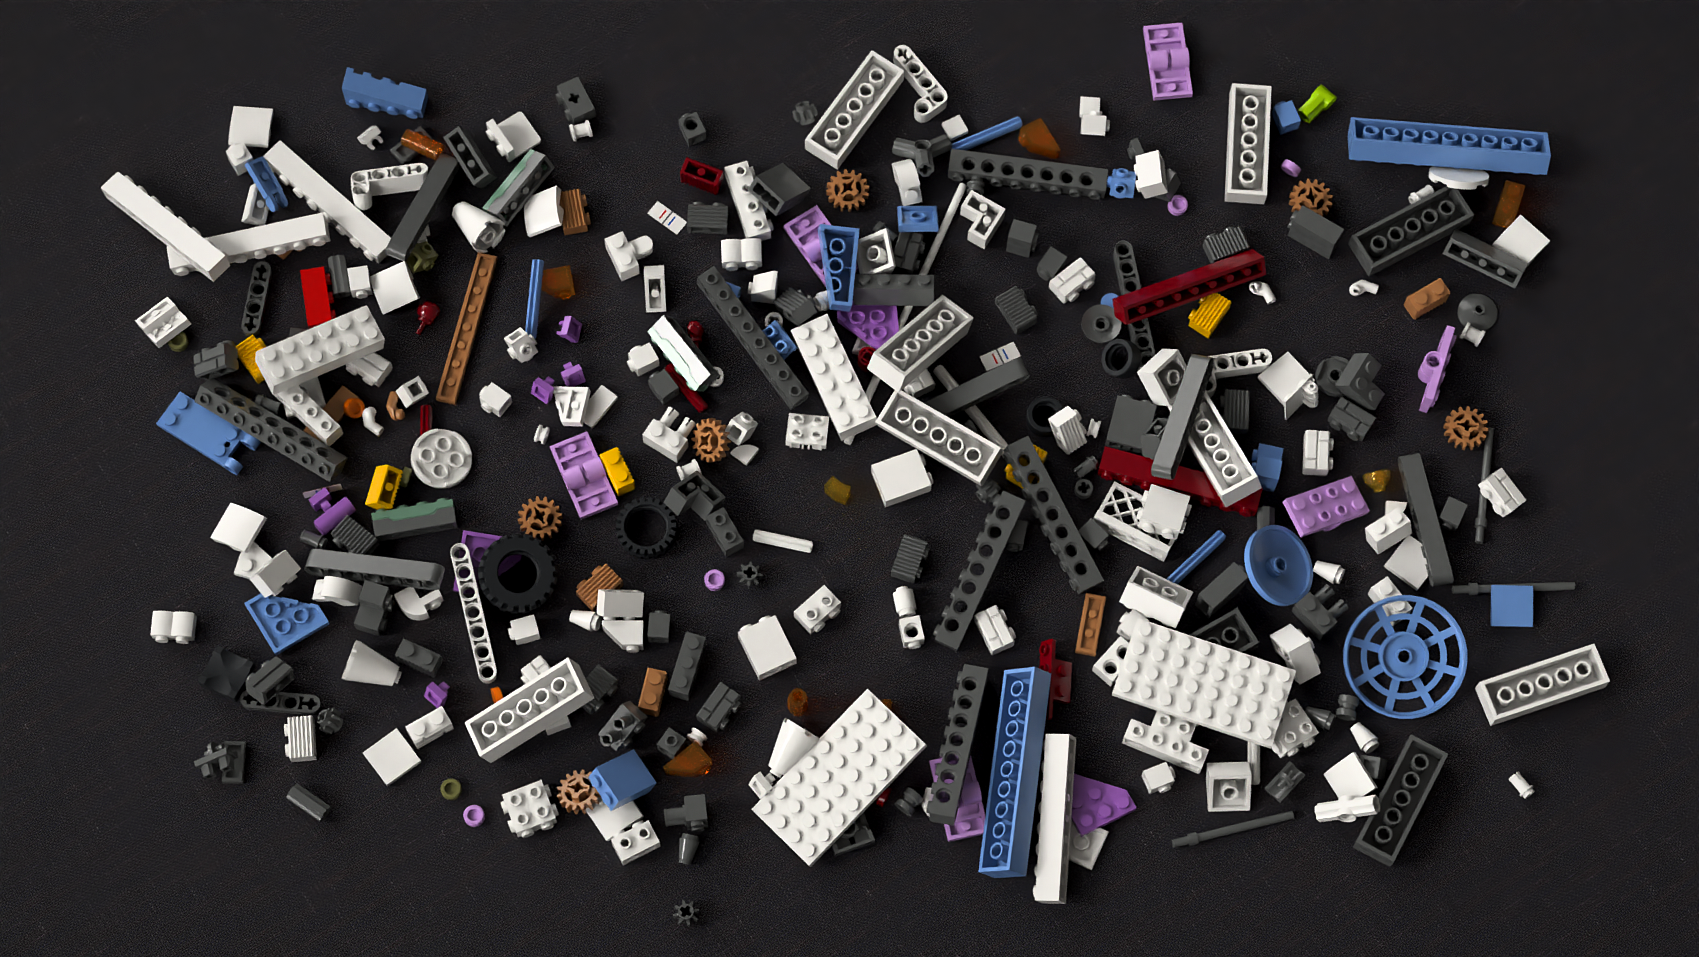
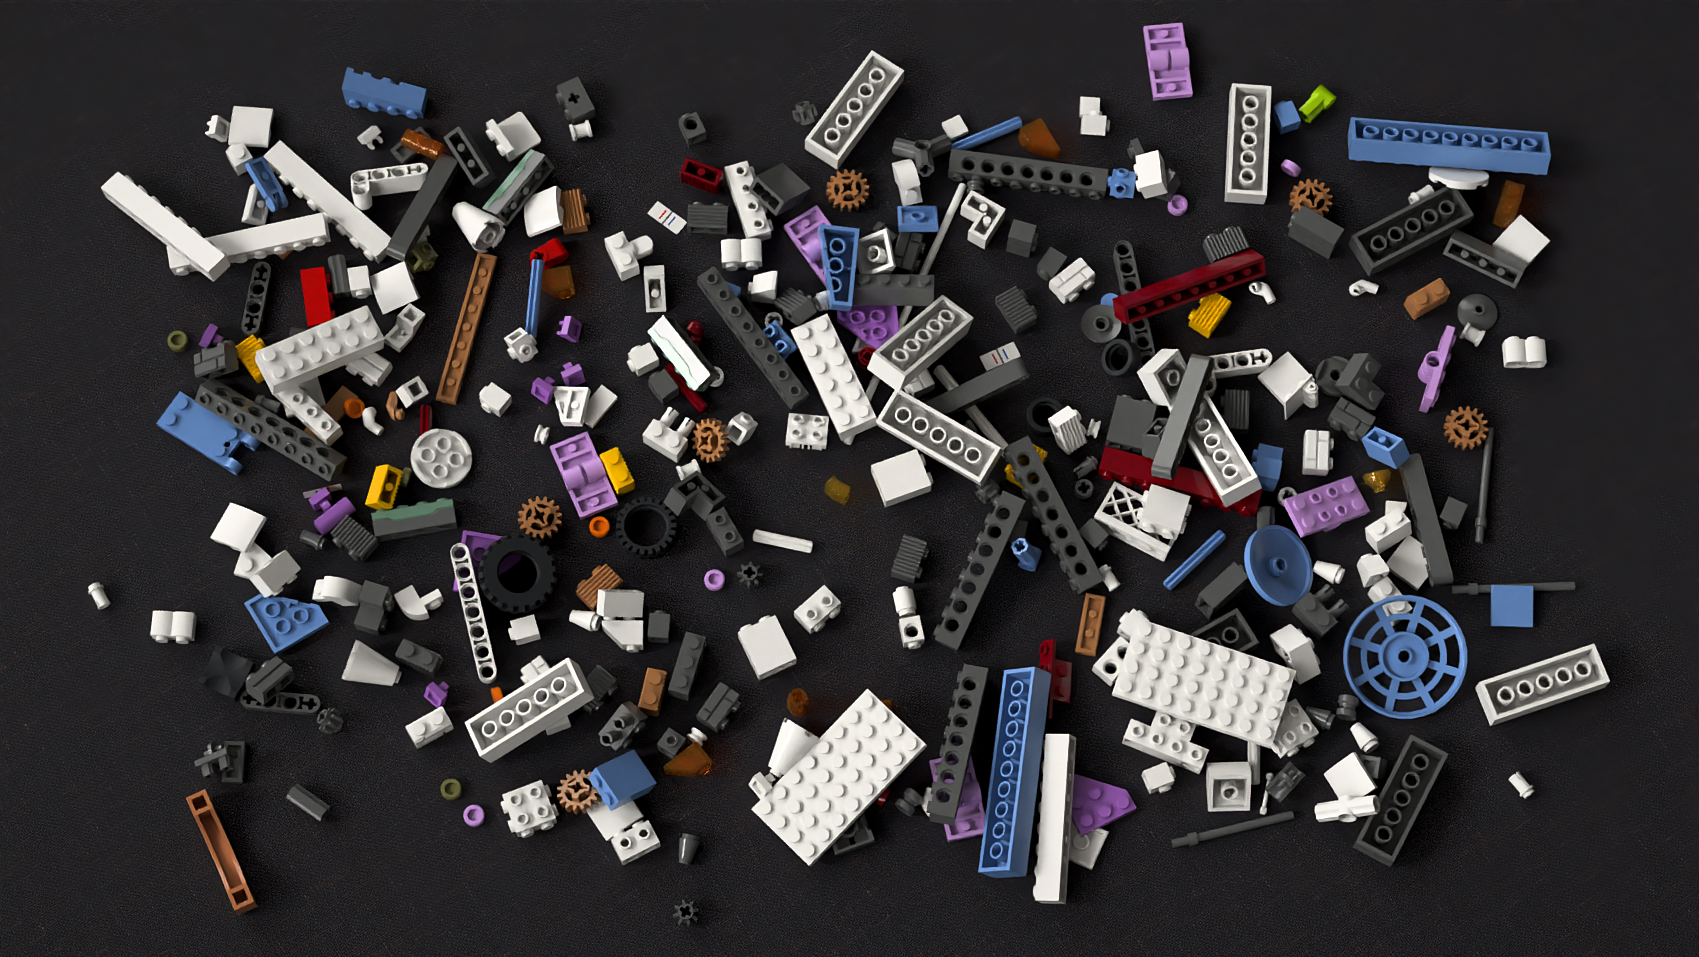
white slope [135,297,191,348] -> none
white brick [284,715,317,762] -> none
beam [305,549,445,590] -> none
white tile [363,728,421,787] -> none
dark red piece [416,301,440,335] -> none
dark grey brick [664,794,708,832] -> none
white tile [731,445,759,466] -> none
white beam [893,45,948,123] -> none
white brick [974,605,1016,655] -> none
white brick [1119,566,1193,628] -> none
white brick [1478,468,1526,517] -> none
none -> white pin [88,582,111,610]
none -> nougat arch [186,789,258,915]
none -> medium lavender tile [199,324,223,348]
none -> white tile [205,115,230,142]
none -> white slope [384,303,425,353]
none -> red piece [530,238,569,272]
none -> orange tile [589,516,610,538]
none -> medium blue piece [1011,538,1042,571]
none -> white pin [1098,564,1121,591]
none -> white hinge [1260,773,1274,815]
none -> white bush [1277,487,1297,507]
none -> white slope [1356,554,1390,588]
none -> medium blue brick [1362,427,1410,469]
none -> white brick [1502,336,1547,368]

